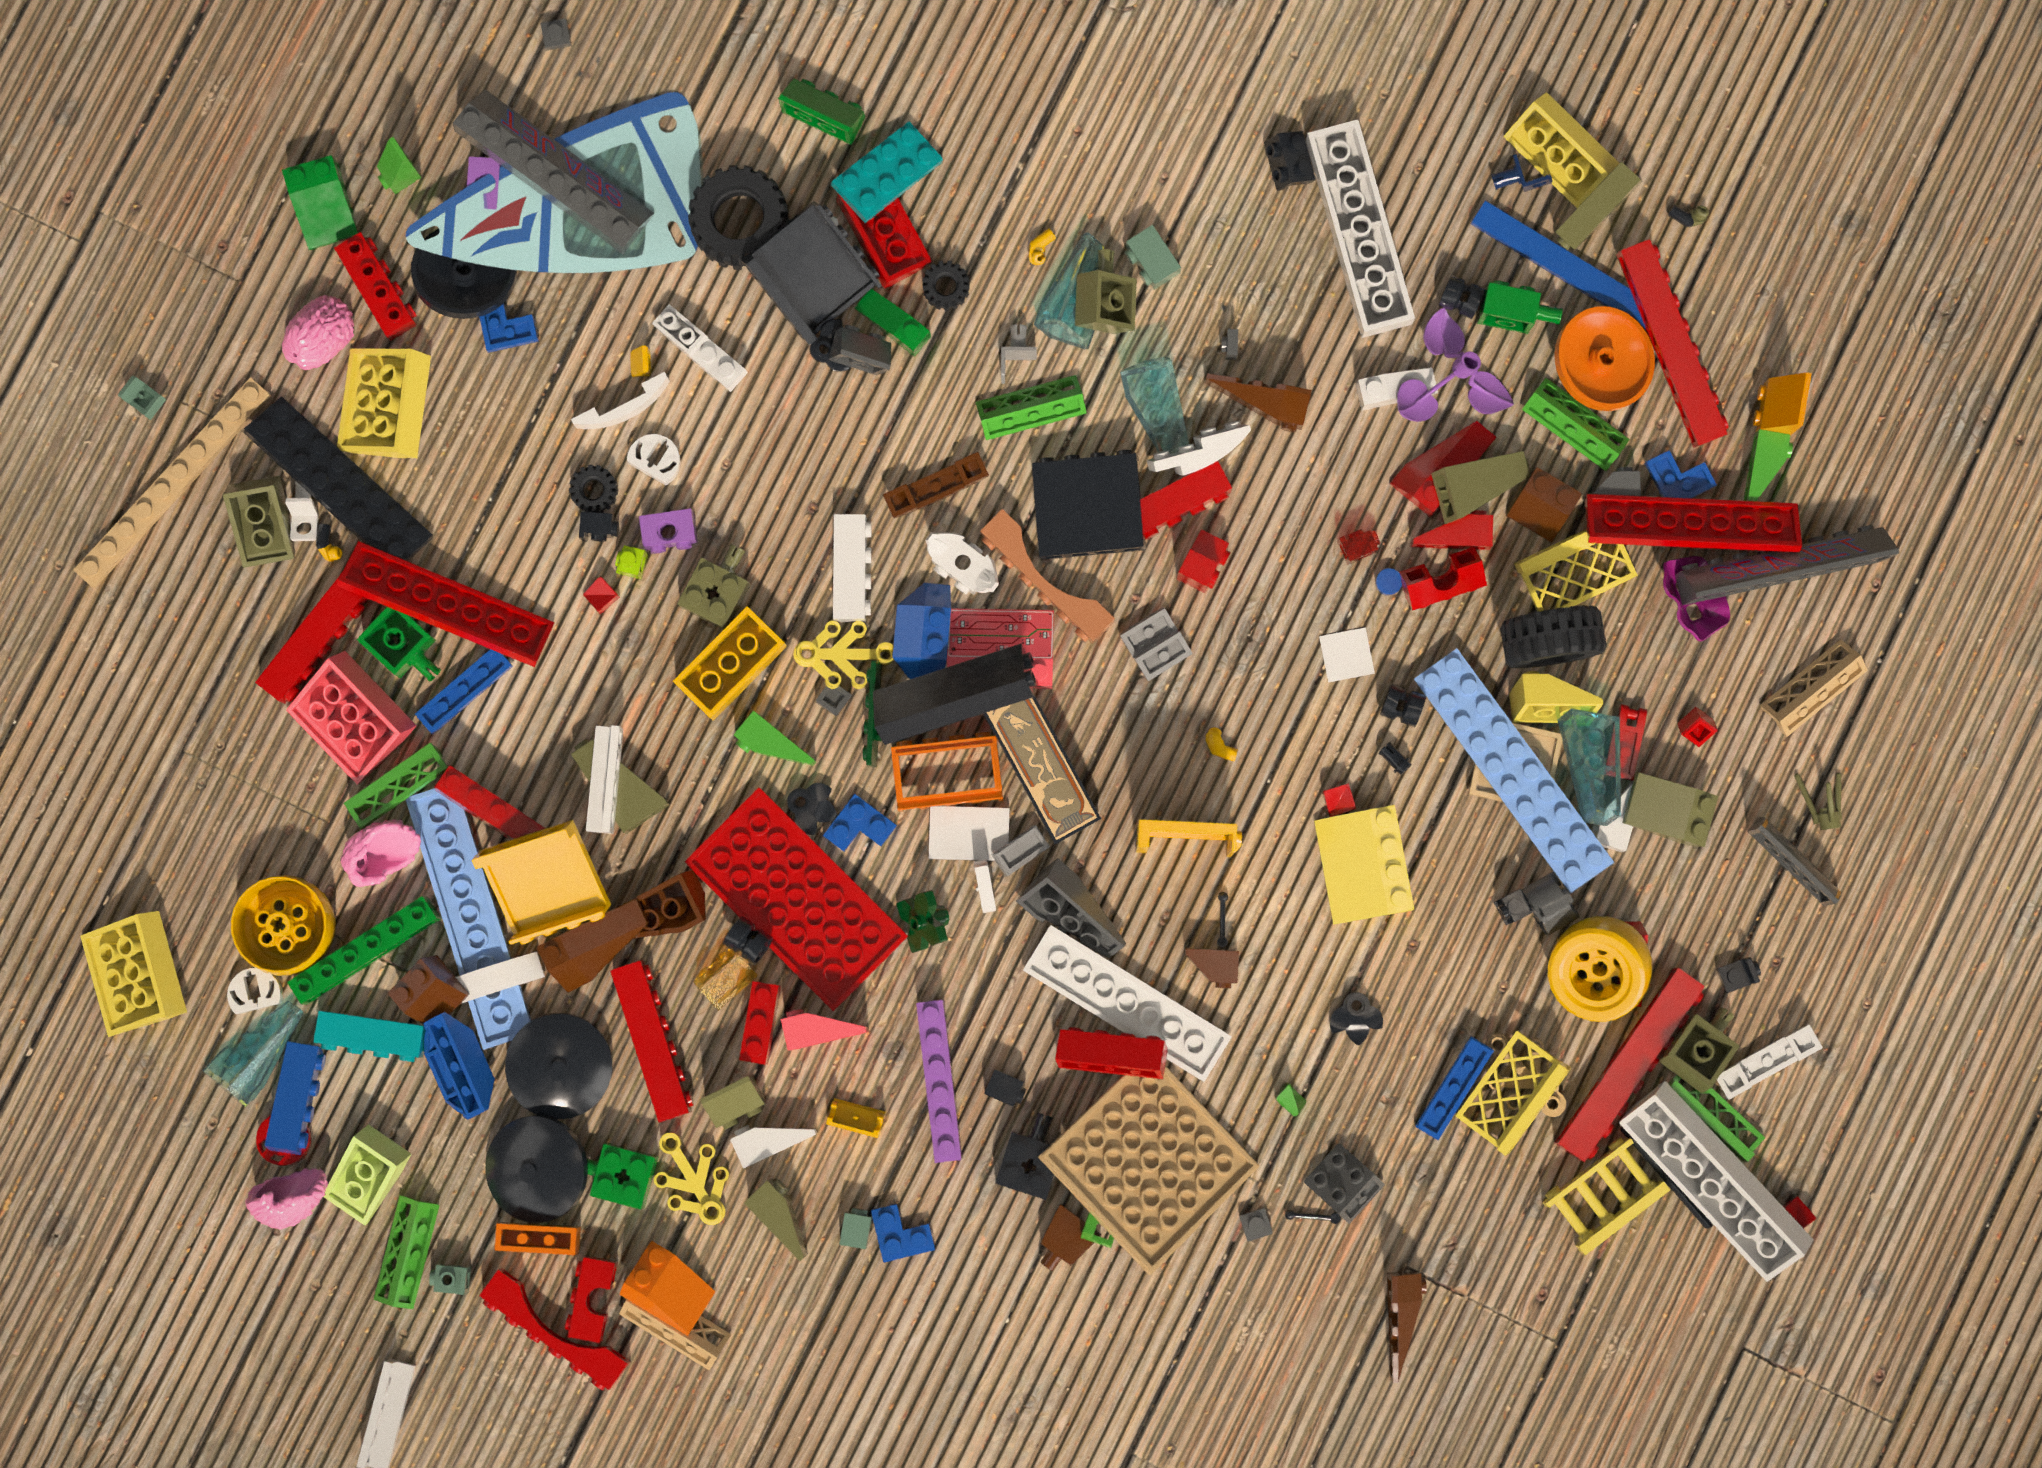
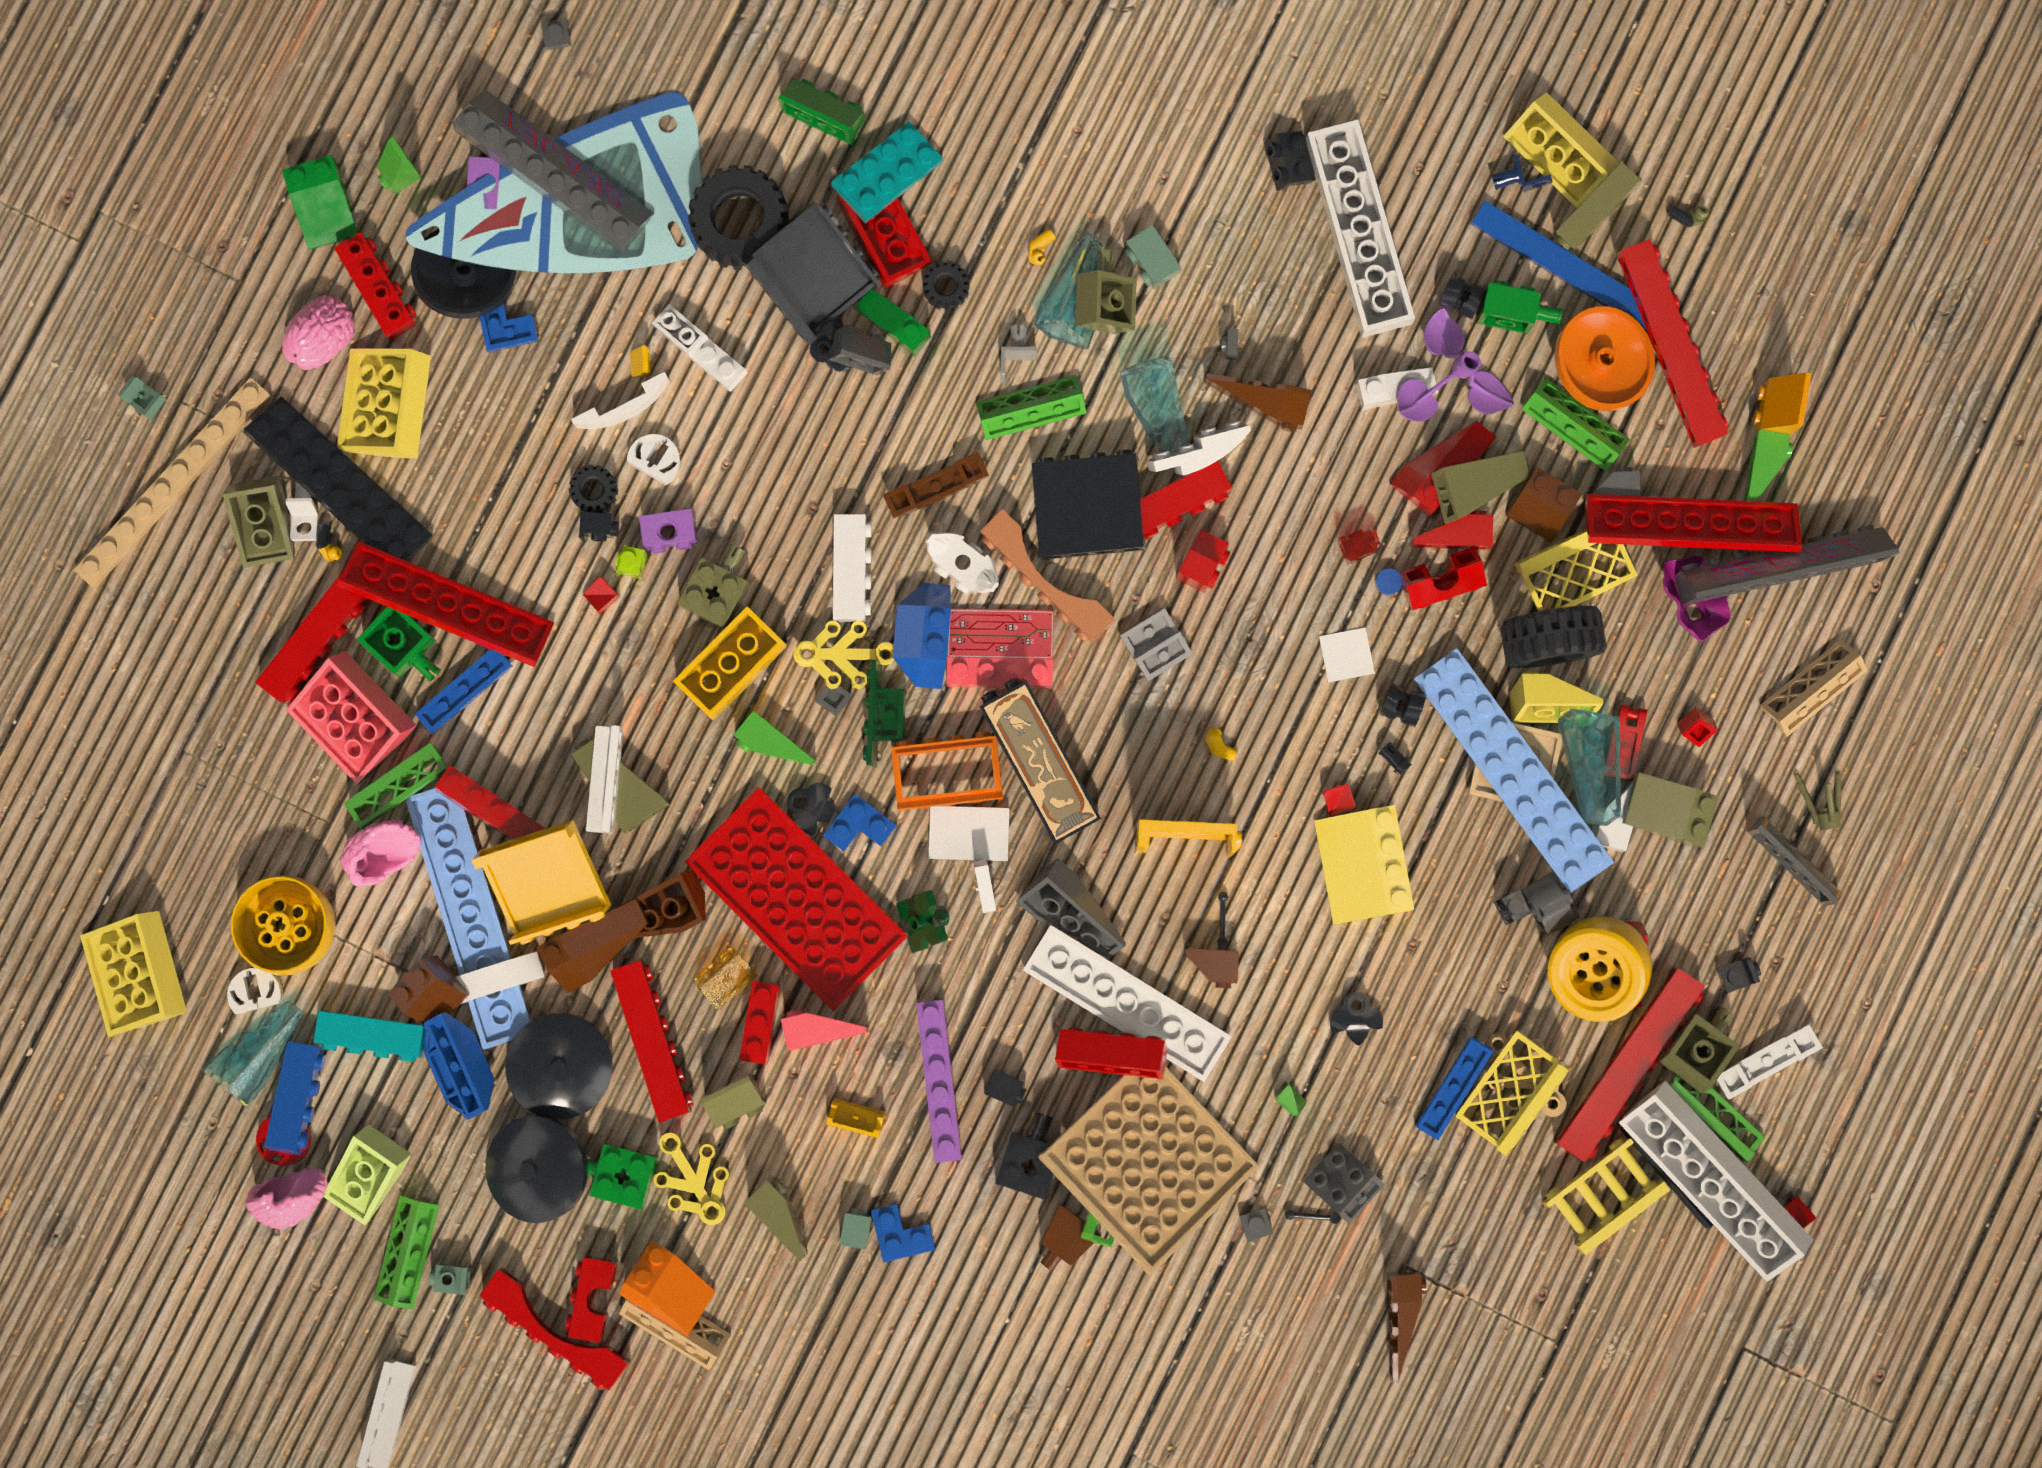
green piece [287,896,442,1005] -> none
orange brick [495,1222,581,1255] -> none
black wheel [723,916,773,965] -> none
white slope [730,1125,818,1168] -> none
black brick [873,644,1037,745] -> none
light grey tile [991,825,1050,877] -> none
blue plate [1644,450,1717,498] -> none

